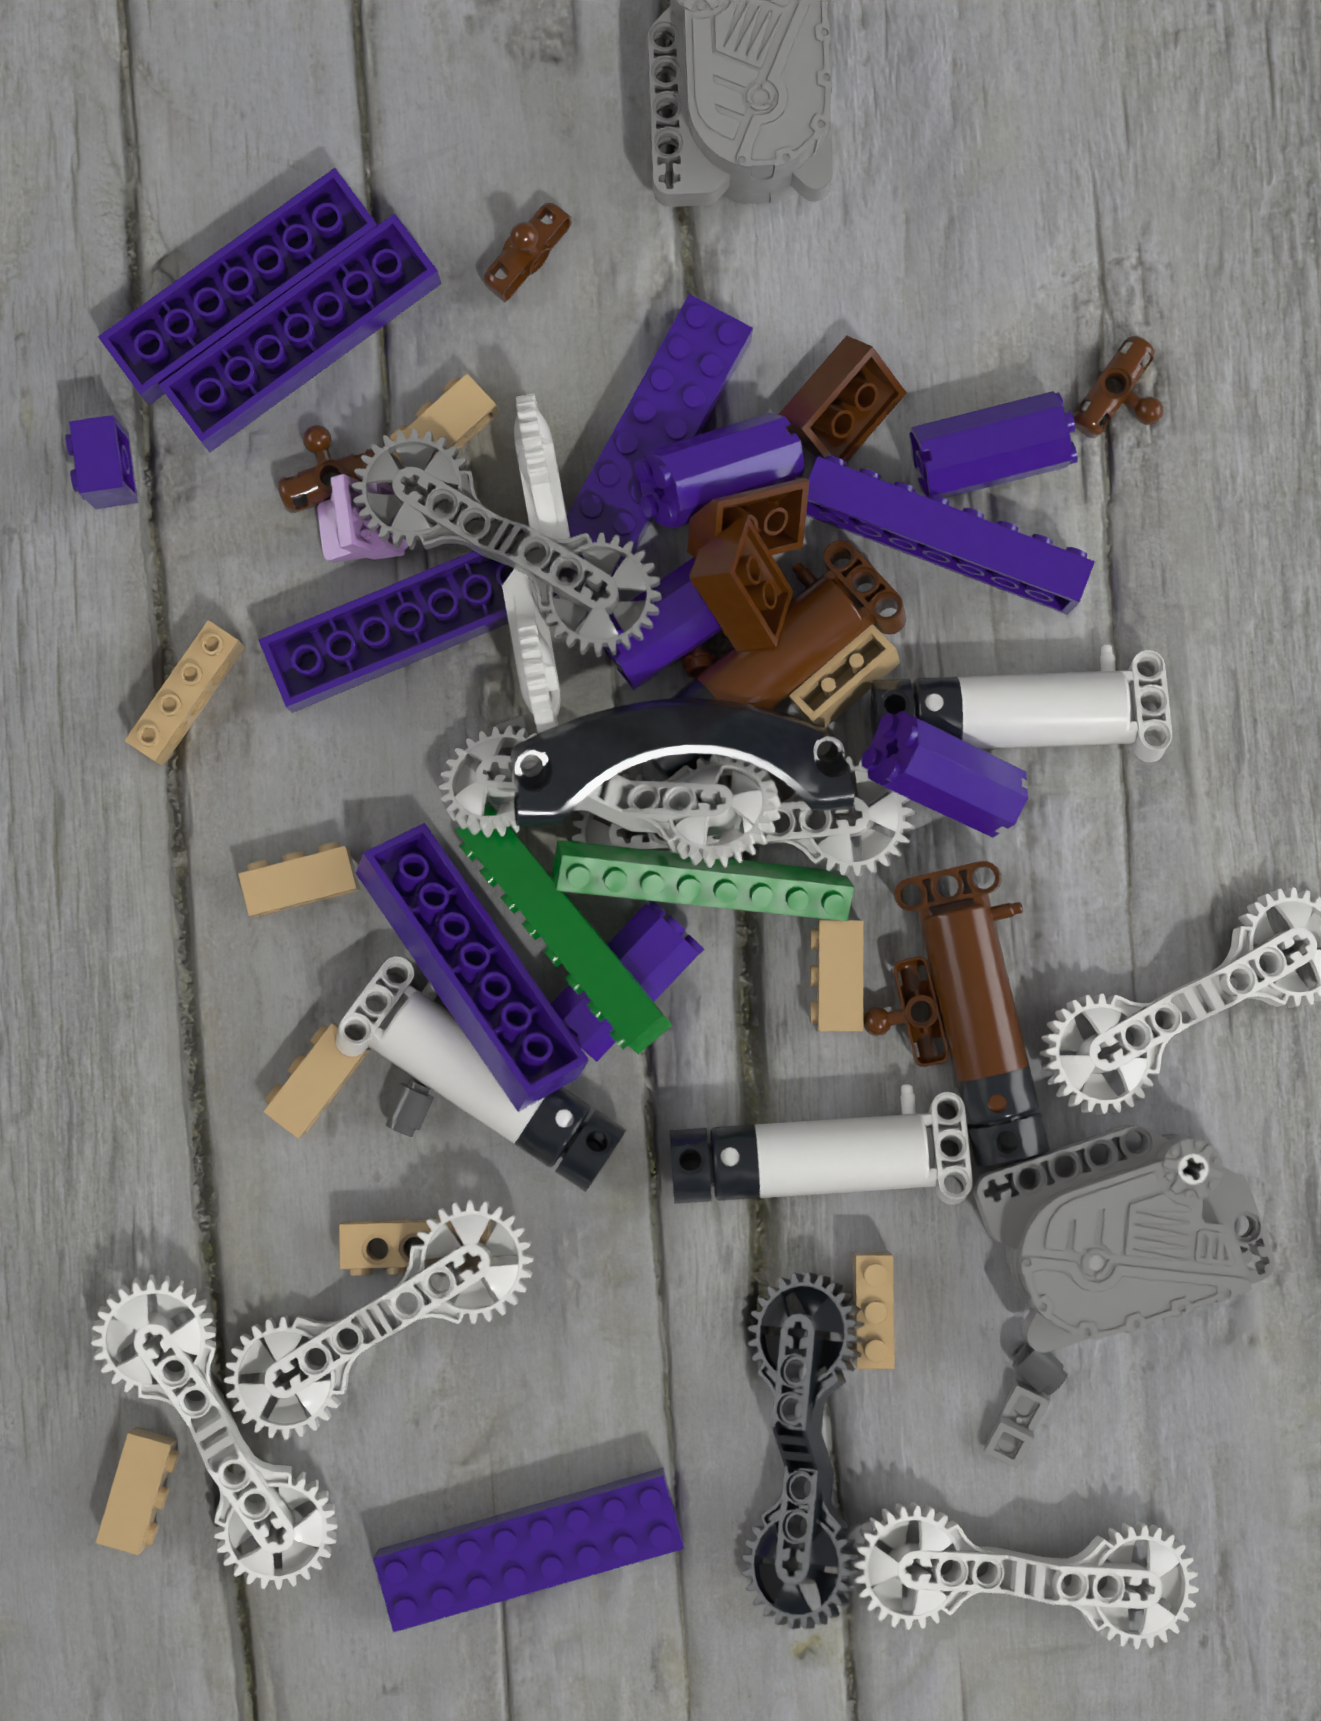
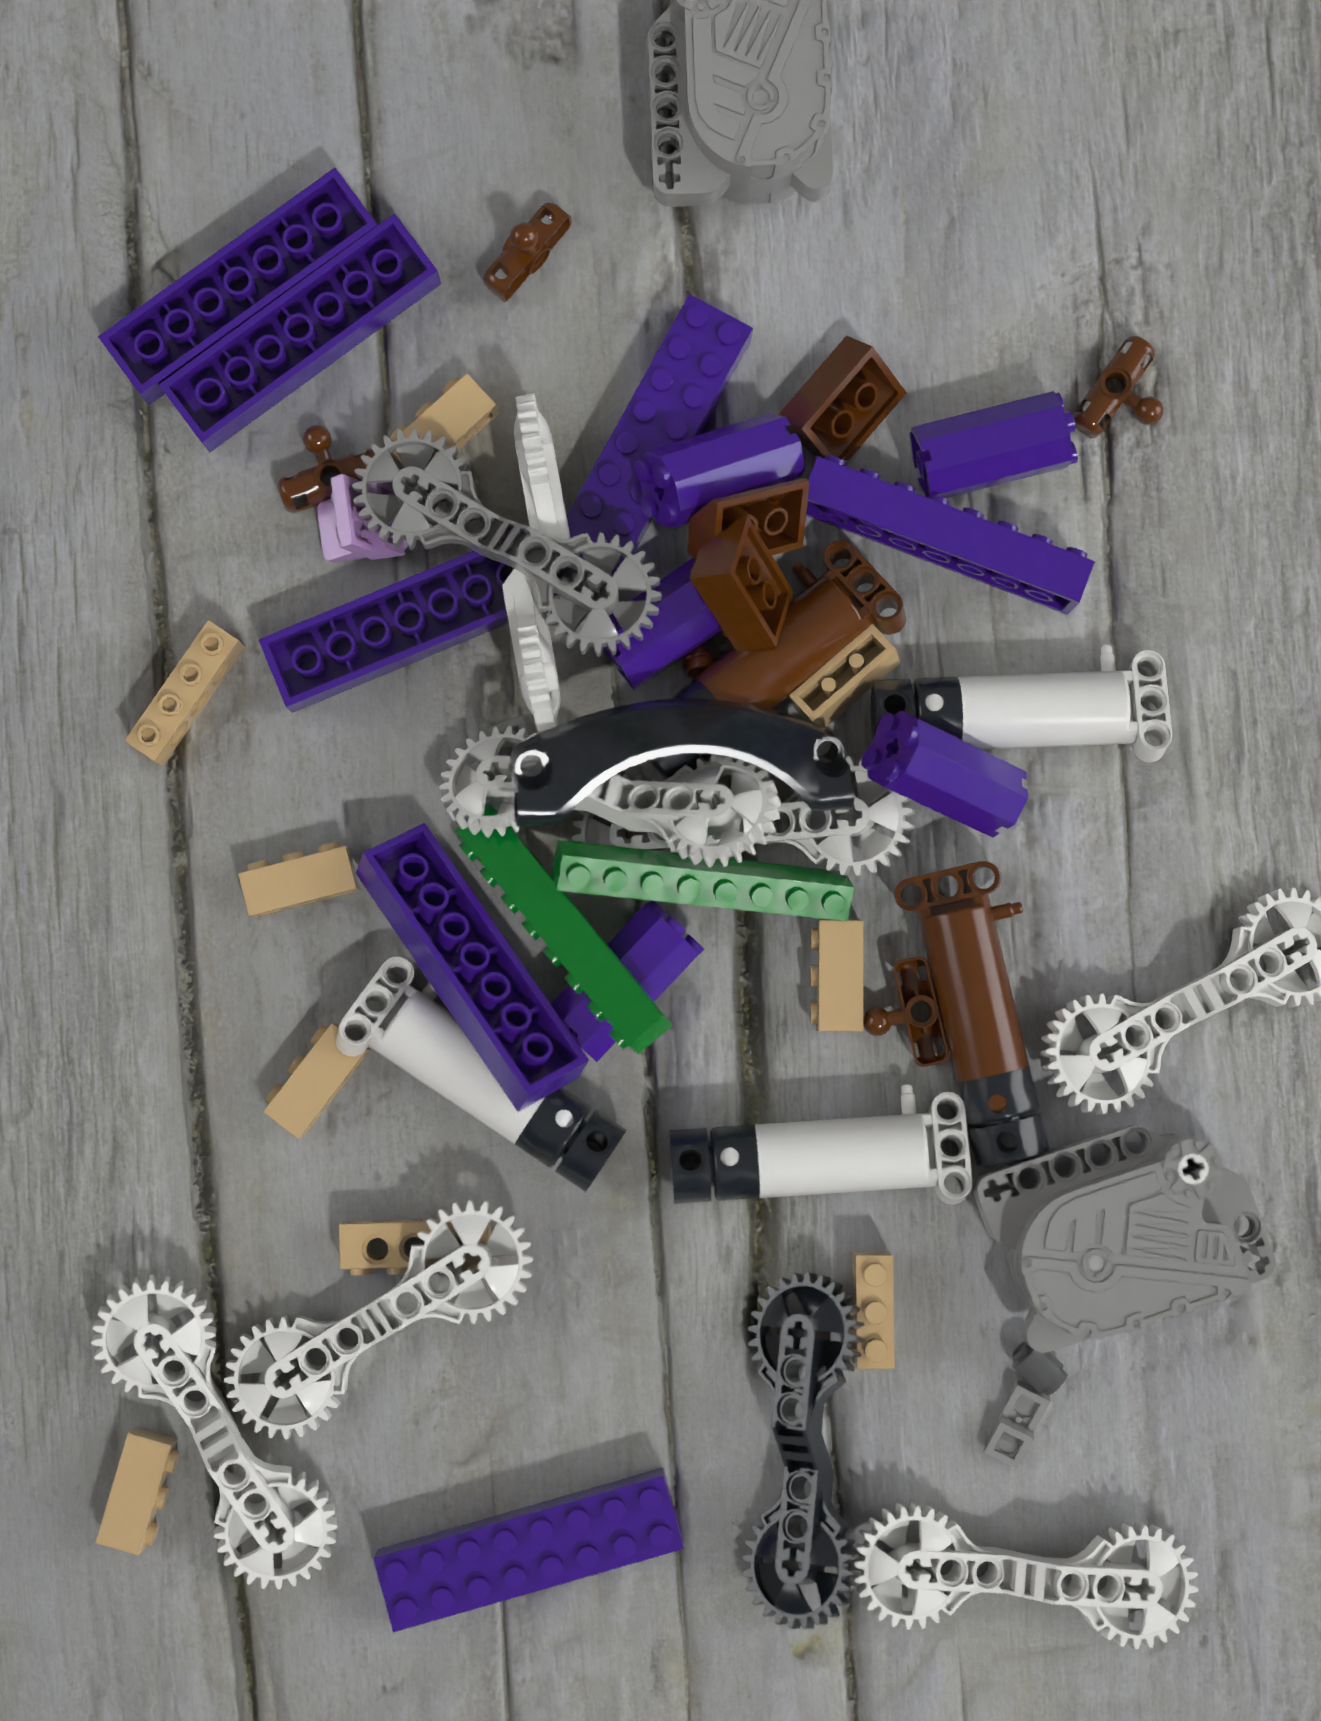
dark purple brick [65,415,138,509] -> none
dark grey brick [386,1079,434,1137] -> none

